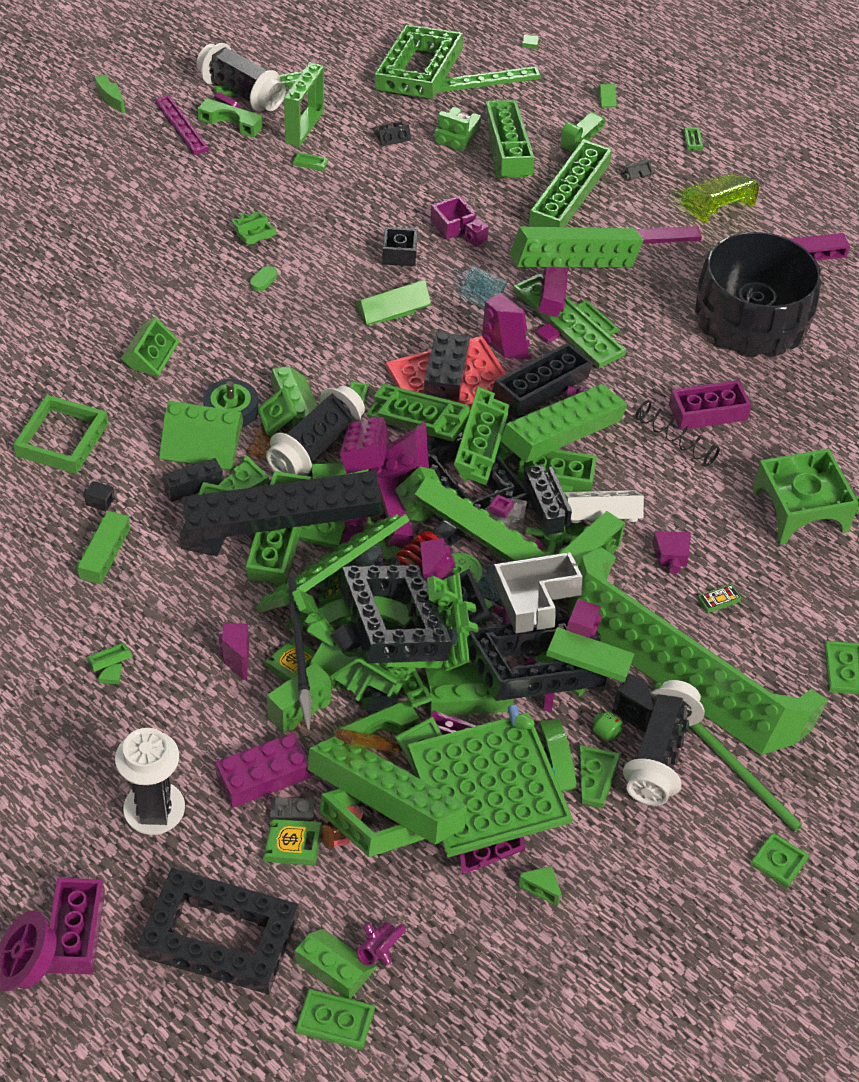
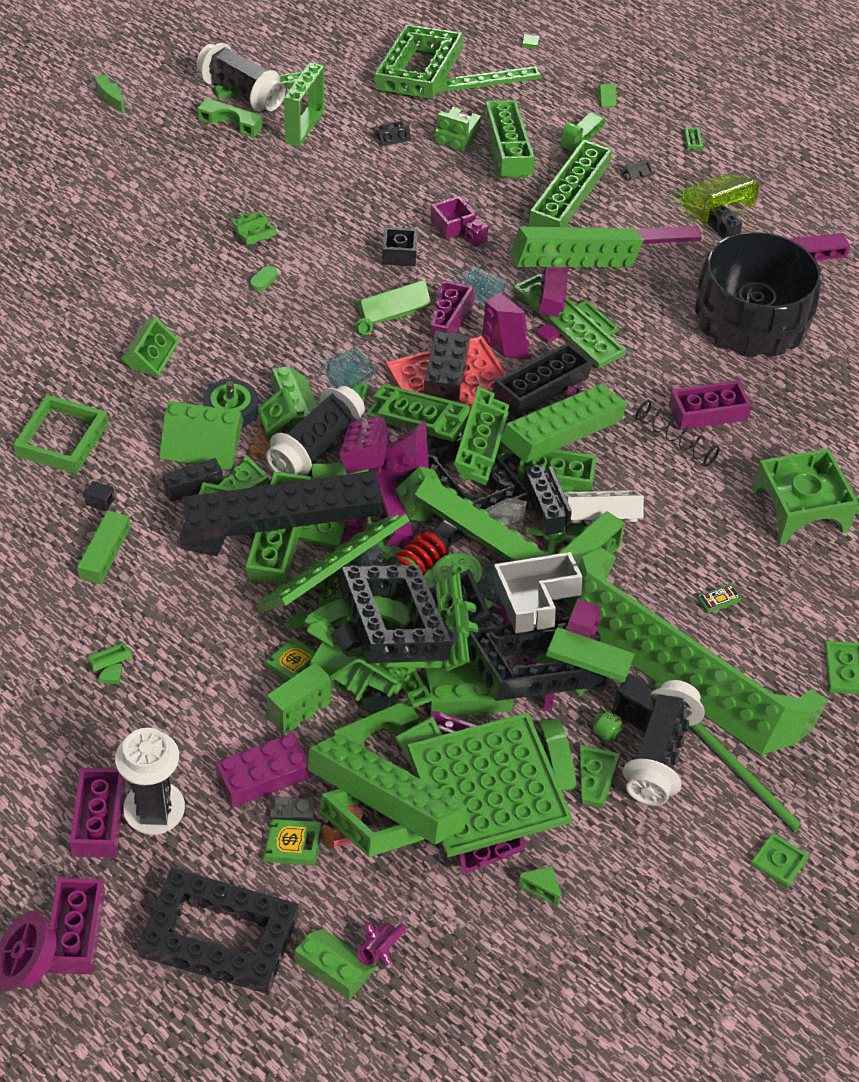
magenta tile [155,95,209,155] -> none
magenta tile [214,92,241,109] -> none
magenta slope [219,623,249,680] -> none
black piece [288,576,312,730] -> none
bright green tile [292,589,320,615] -> none
bright green tile [293,152,328,172] -> none
bright green tile [295,989,375,1050] -> none
clear orange tile [334,729,400,752] -> none
magenta slope [420,538,456,585] -> none
bright green bracket [427,576,457,606] -> none
magenta tile [488,494,514,518] -> none
bright green arm [508,705,534,730] -> none
magenta torso [652,531,691,574] -> none
none -> magenta brick [70,768,126,858]
none -> clear light blue slope [325,346,378,389]
none -> bright green plate [355,318,373,335]
none -> magenta wedge [431,280,475,341]
none -> black brick [707,204,742,239]

